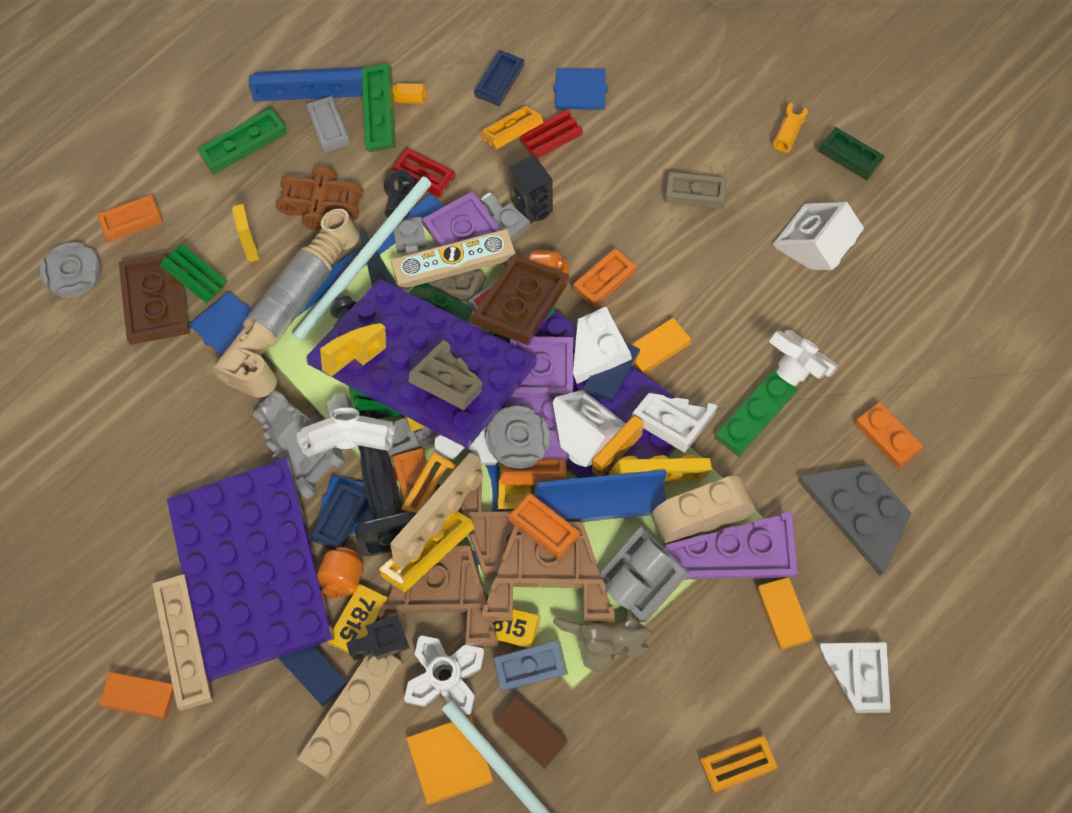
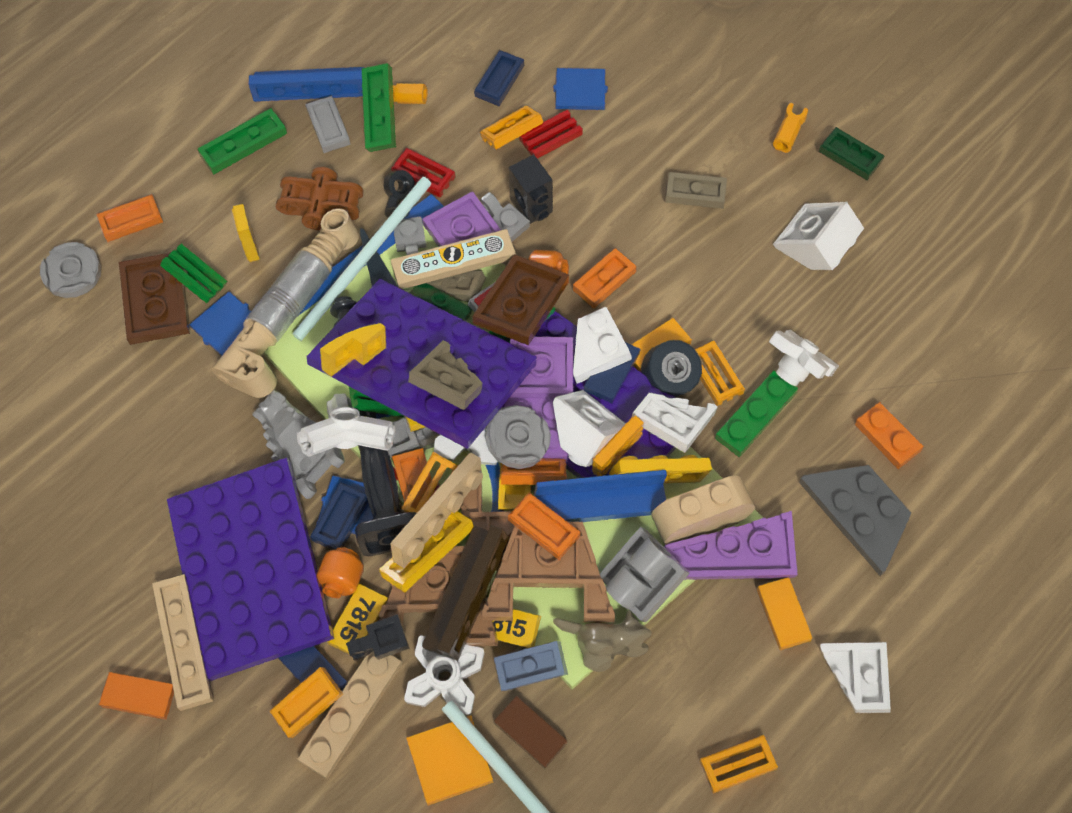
none -> light orange tile [270,667,343,738]
none -> dark brown panel [422,525,510,662]
none -> black wheel [641,340,702,397]
none -> light orange tile [695,341,745,406]

